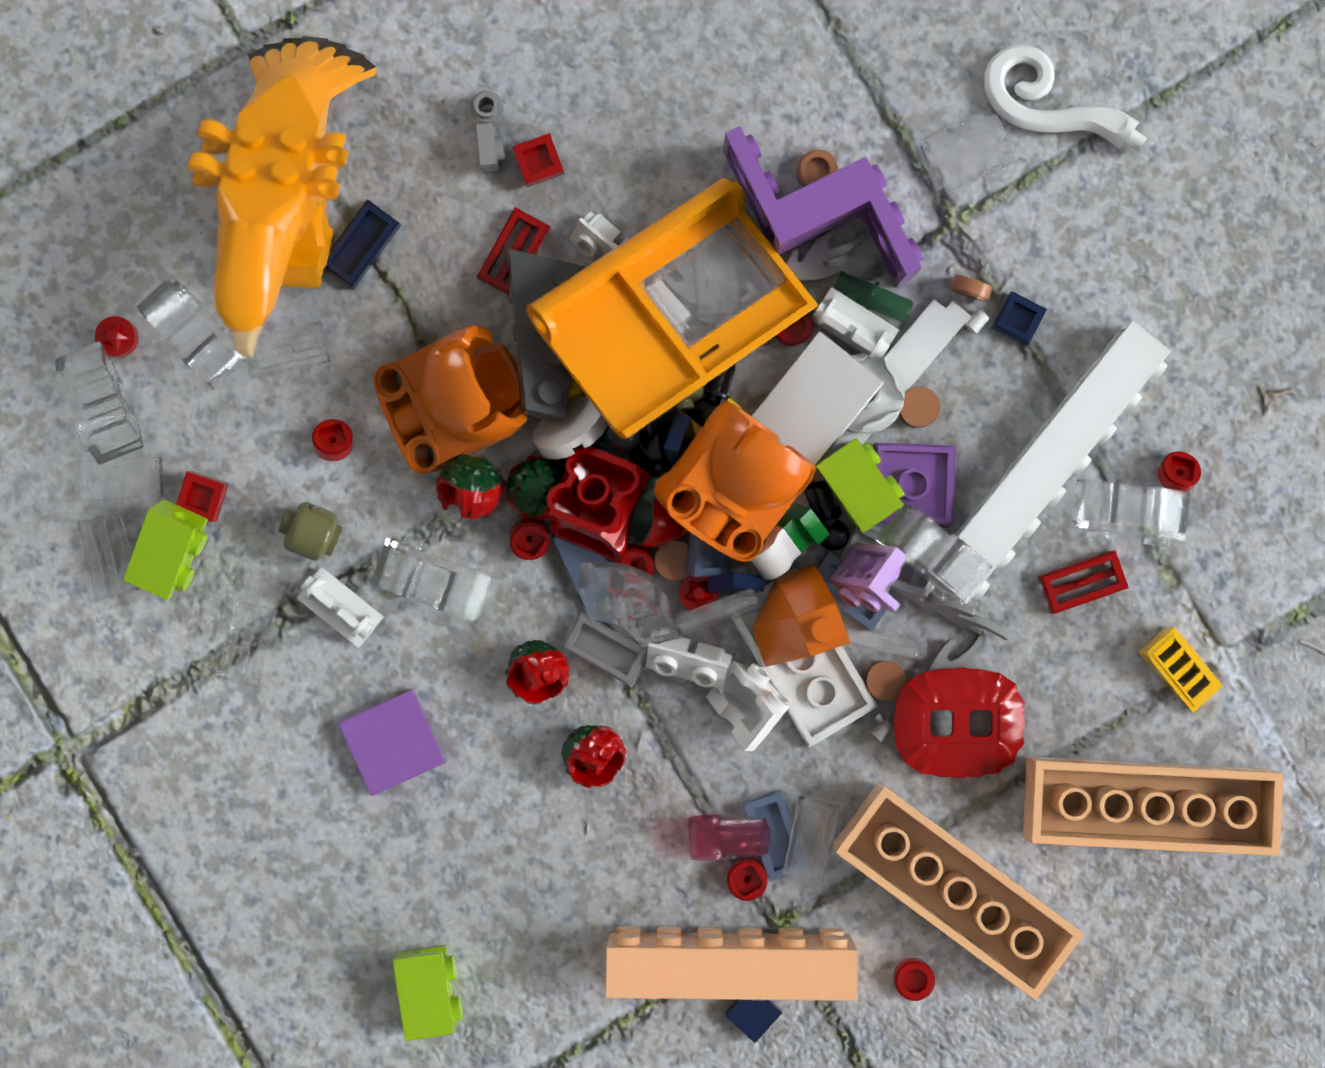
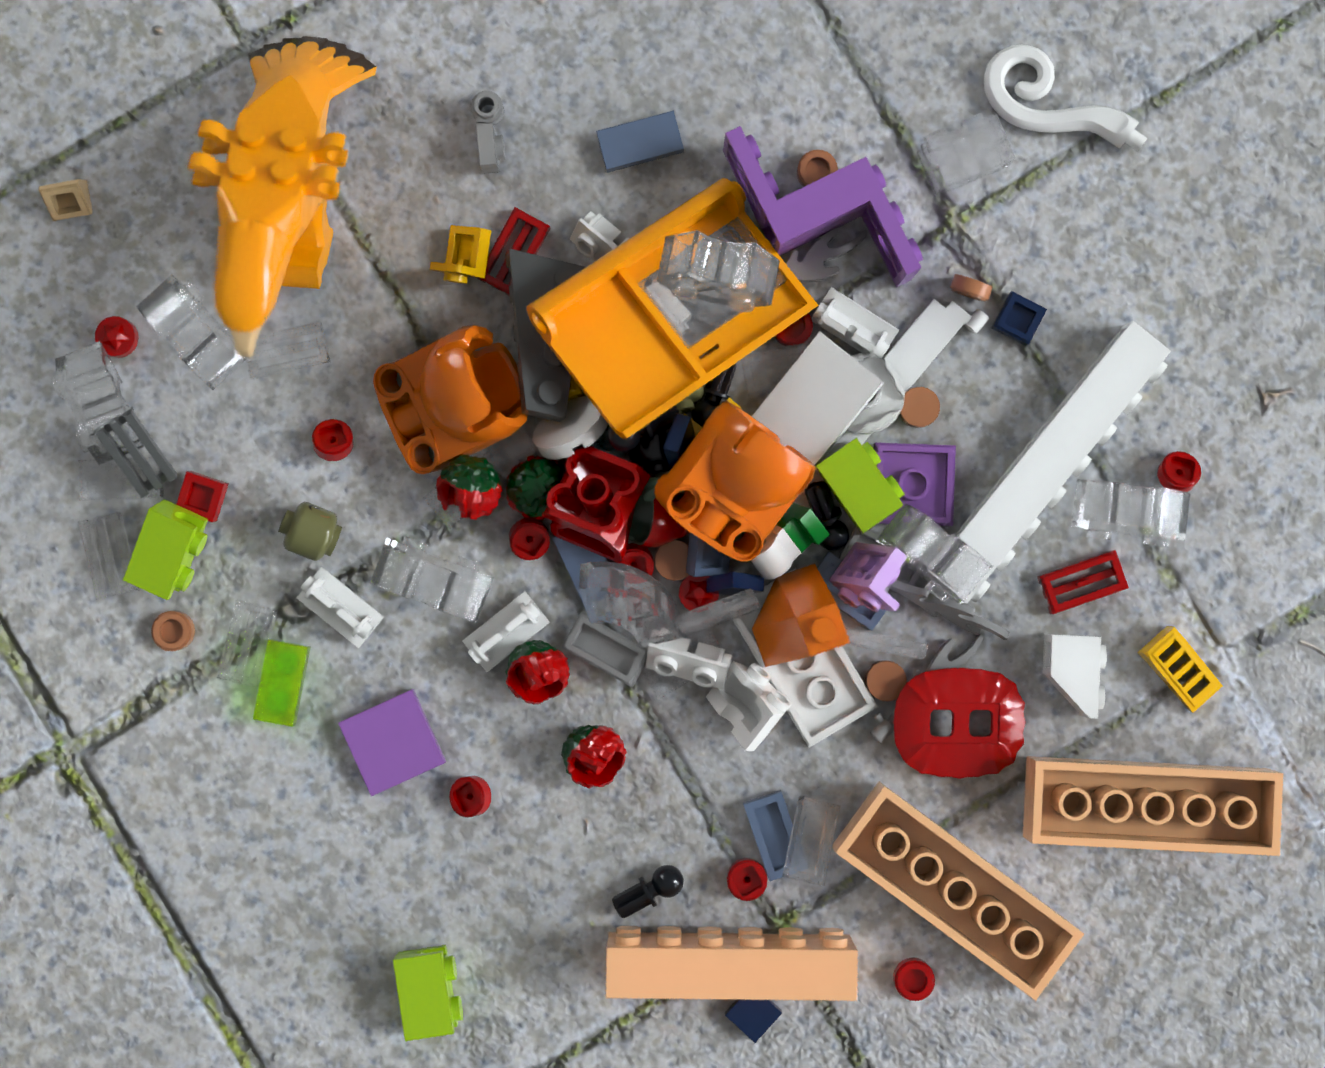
dark blue tile [325,199,401,289] -> none
red plate [512,133,564,187] -> none
clear pink piece [688,814,771,860] -> none
clear green axle [834,270,913,322] -> none
none -> tan slope [38,179,93,221]
none -> dark grey tile [95,408,177,498]
none -> nougat tile [151,611,195,651]
none -> clear neon green plate [253,639,311,727]
none -> yellow bracket [429,225,491,284]
none -> red tile [449,776,491,818]
none -> white hinge [462,591,550,672]
none -> sand blue tile [596,110,684,173]
none -> black axle [612,865,684,918]
none -> clear brick [657,230,780,312]
none -> white slope [1043,634,1107,719]

